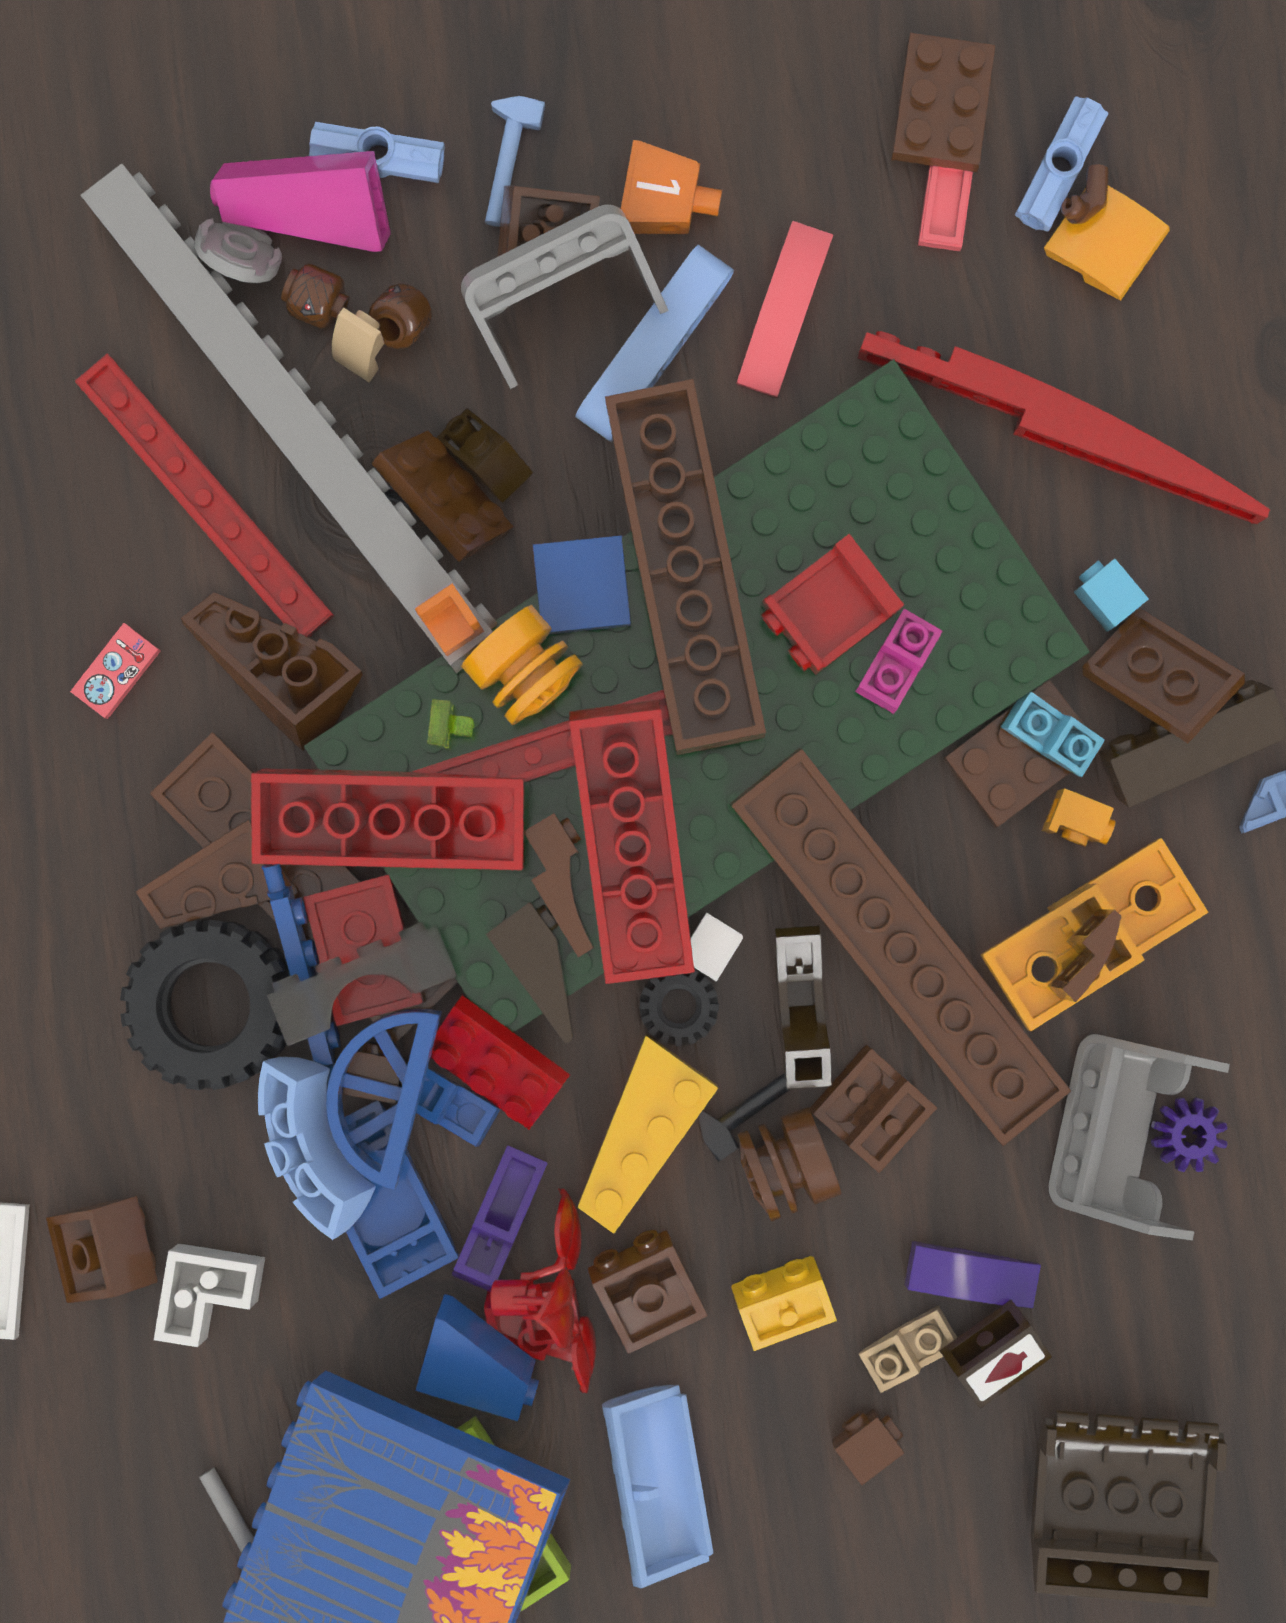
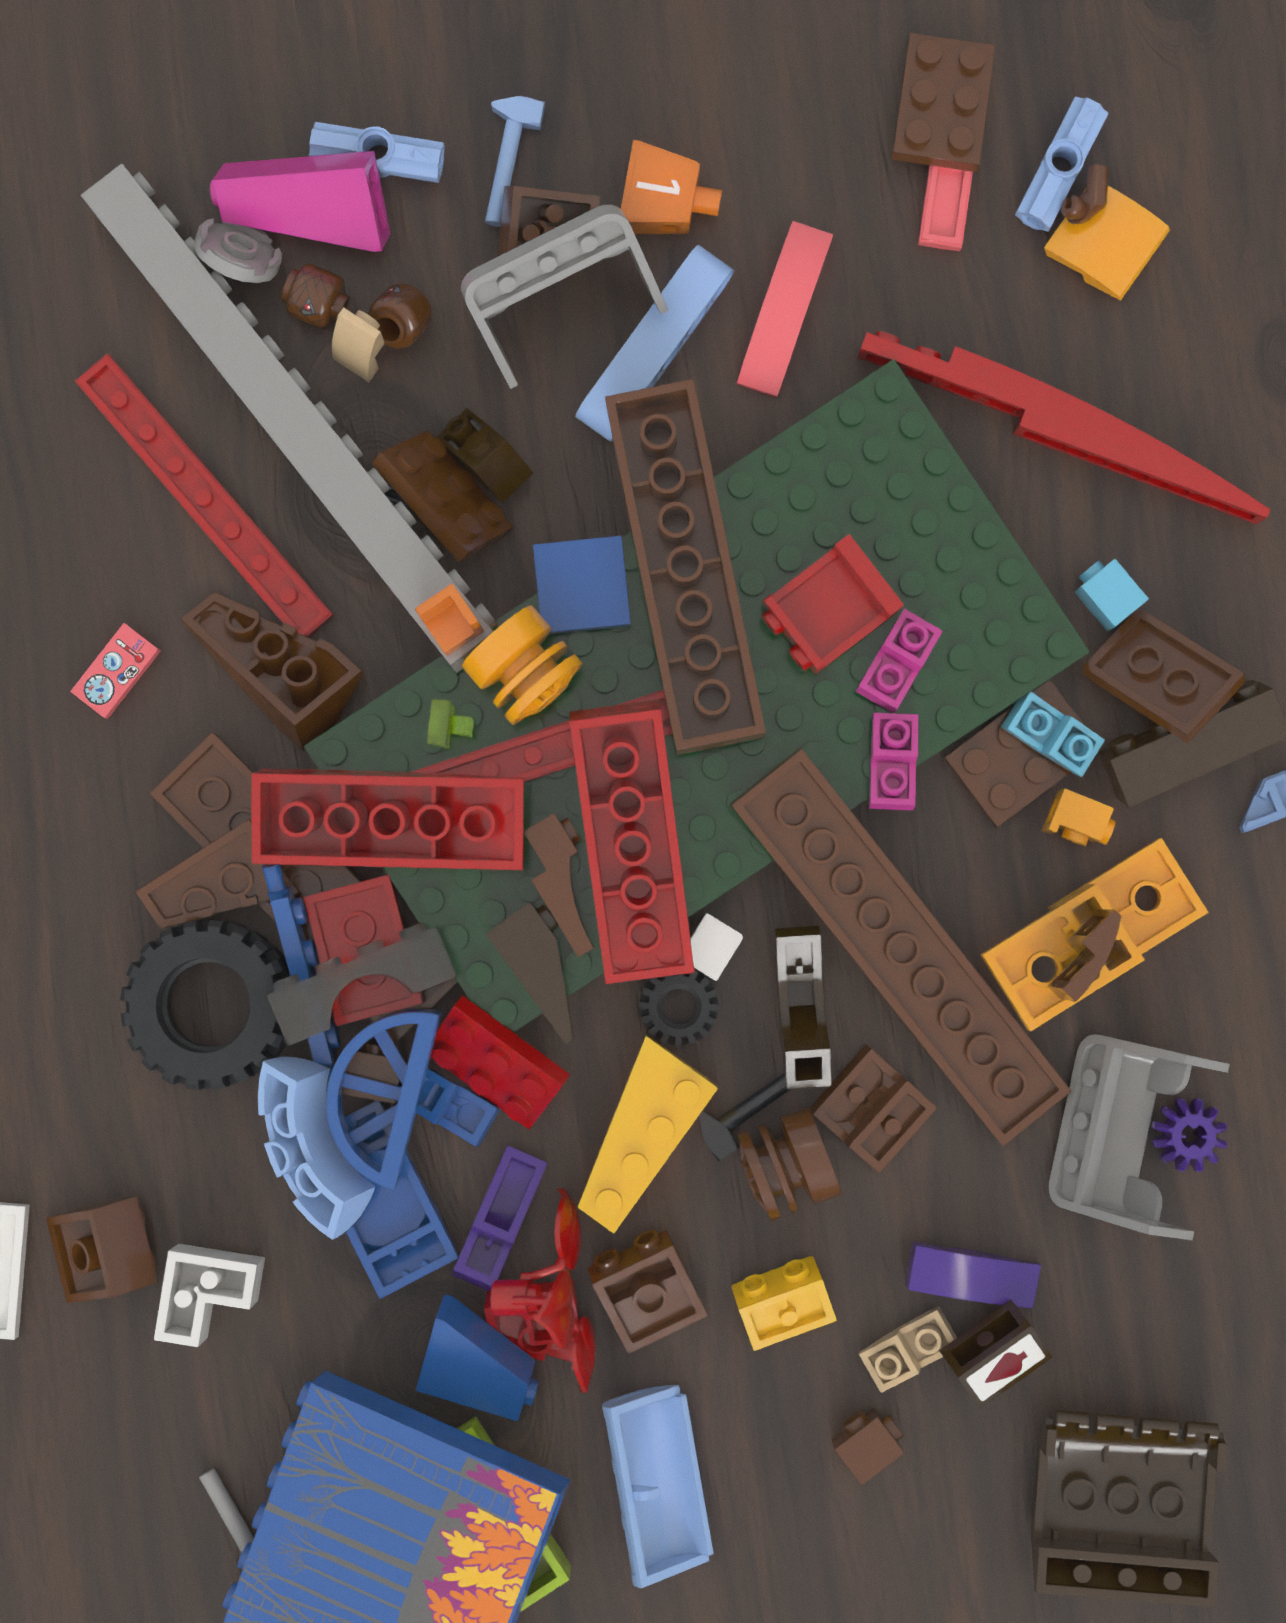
none -> dark pink slope [869,713,918,810]

